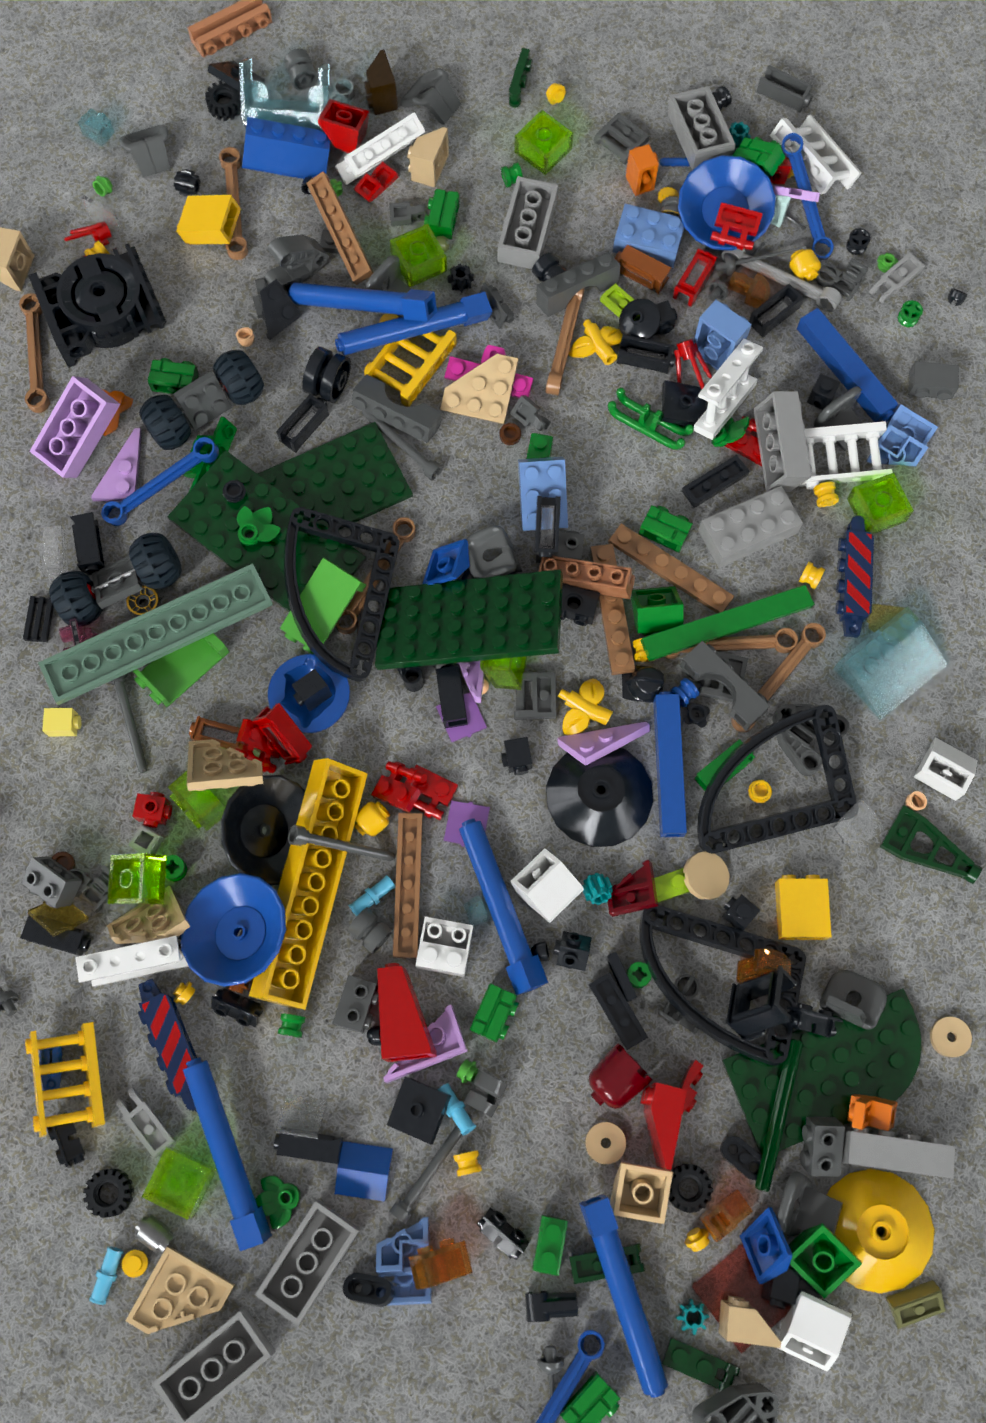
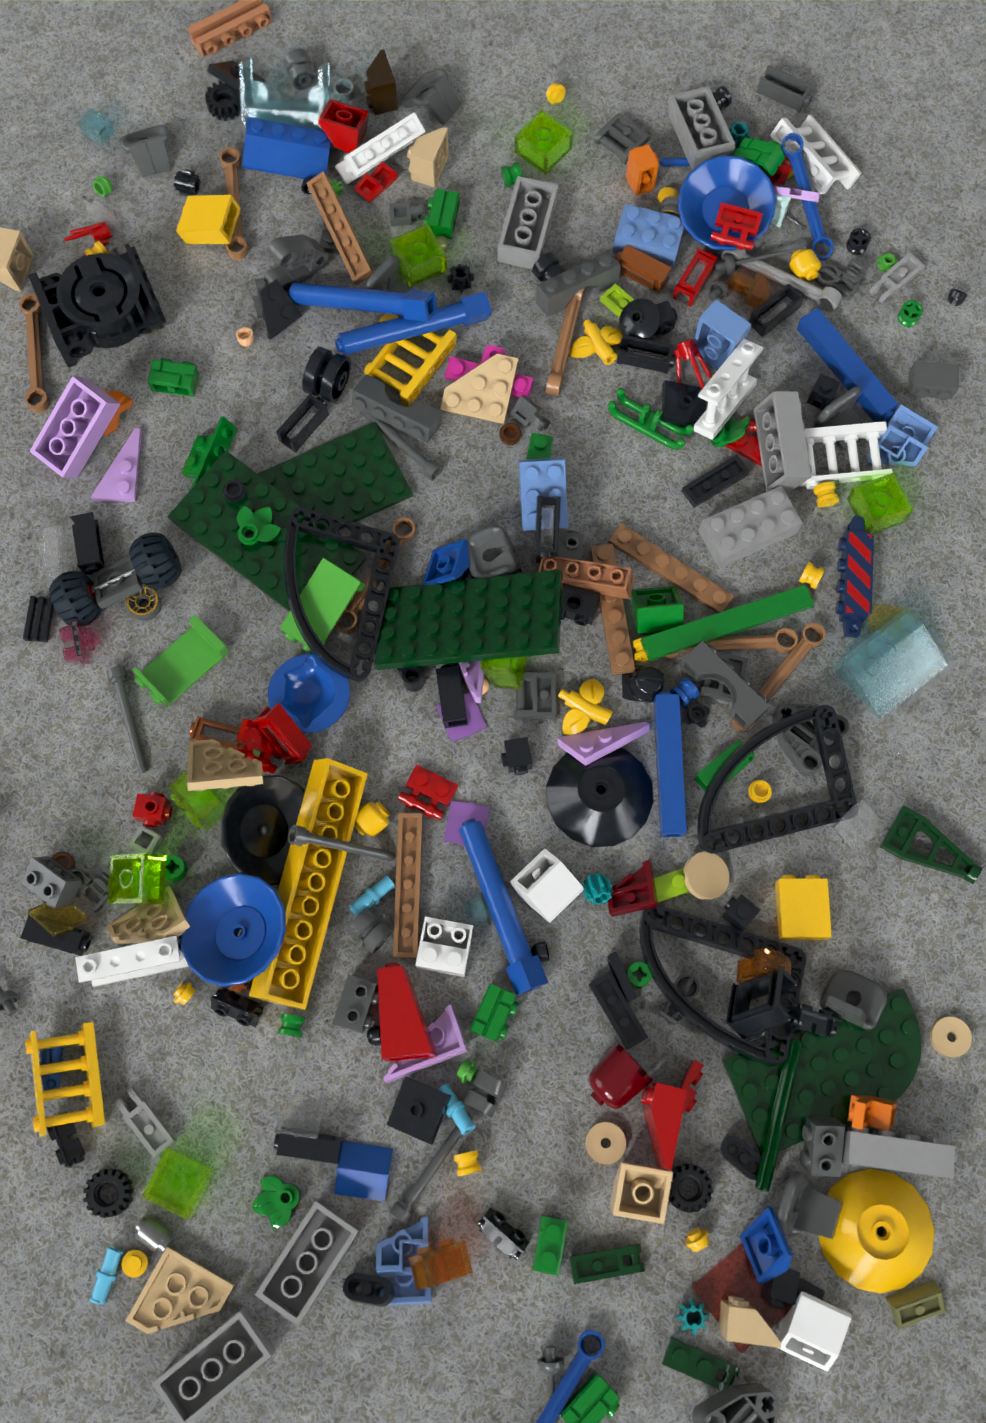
sand green plate [38,563,273,705] -> none
light yellow brick [42,708,81,737] -> none
blue piece [101,437,219,526] -> none
dark blue hinge [138,979,197,1112] -> none
black plate [139,350,264,450] -> none
blue brick [182,1057,272,1251] -> none
black brick [292,669,333,712] -> none
red plate [371,761,427,813] -> none
dark grey hinge [479,282,514,329] -> none
dark green plate [509,48,533,108] -> none
black piece [525,1291,578,1322] -> none
black brick [553,931,592,971] -> none
blue brick [579,1194,668,1398] -> none
green brick [639,505,693,553] -> none
clear orange brick [699,1189,753,1242] -> none
green slope [788,1223,862,1299] -> none
light nougat hinge [905,791,927,811] -> none
white slope [914,737,978,801] -> none

